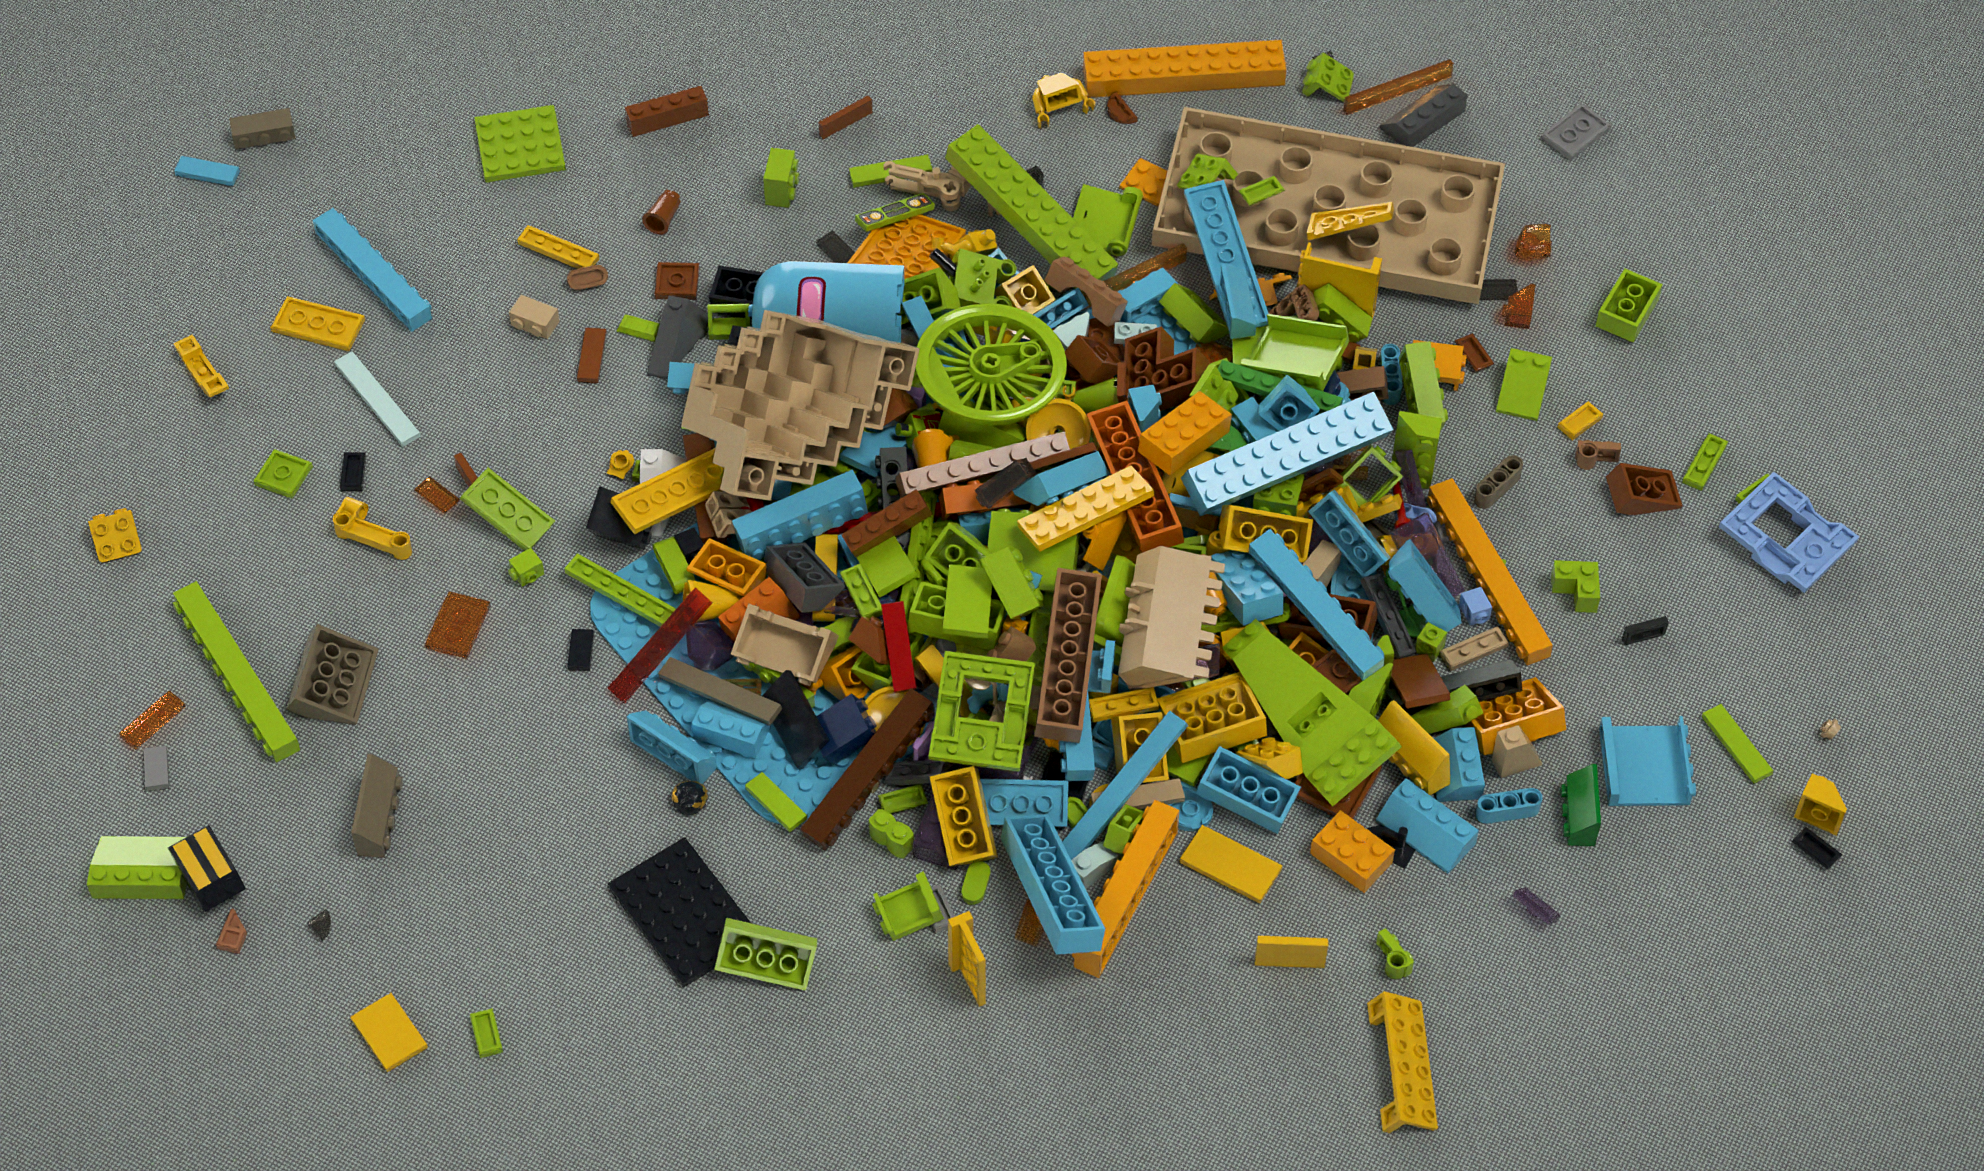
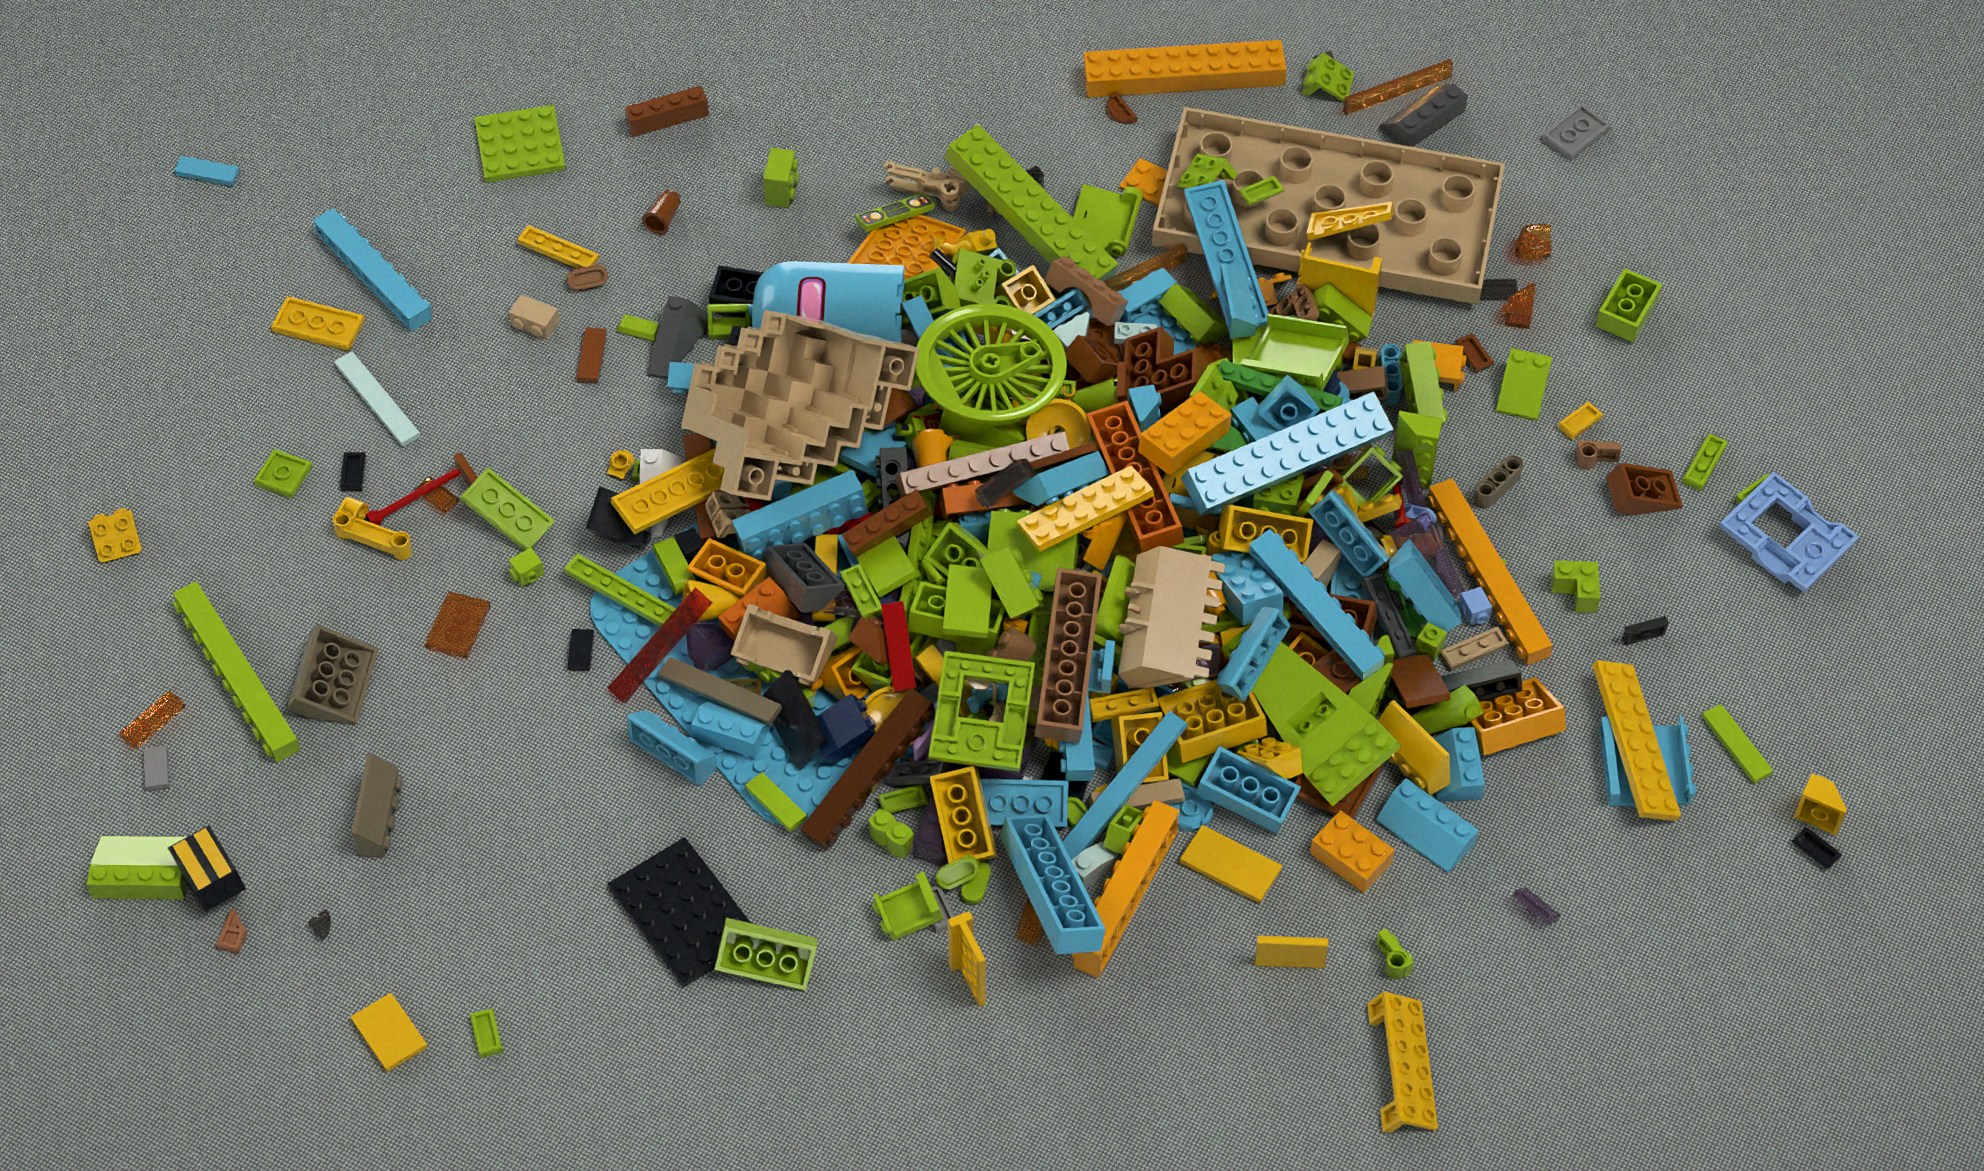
yellow slope [173,335,229,398] -> none
dark tan brick [229,108,296,149] -> none
dark orange tile [655,262,700,300] -> none
black hair [672,781,708,815] -> none
clear smoke tile [816,230,855,263] -> none
dark orange tile [818,96,873,139] -> none
lime tile [849,154,933,188] -> none
yellow torso [1032,73,1095,129] -> none
black shield [1367,825,1416,869] -> none
medium azure beam [1475,788,1543,824] -> none
tan slope [1492,725,1542,778] -> none
green slope [1560,764,1601,846] -> none
tan plate [1820,719,1841,740] -> none
none -> red piece [365,468,460,526]
none -> lime tile [936,855,980,890]
none -> medium azure slope [1216,607,1291,702]
none -> lime tile [1293,471,1334,518]
none -> yellow plate [1592,660,1681,821]

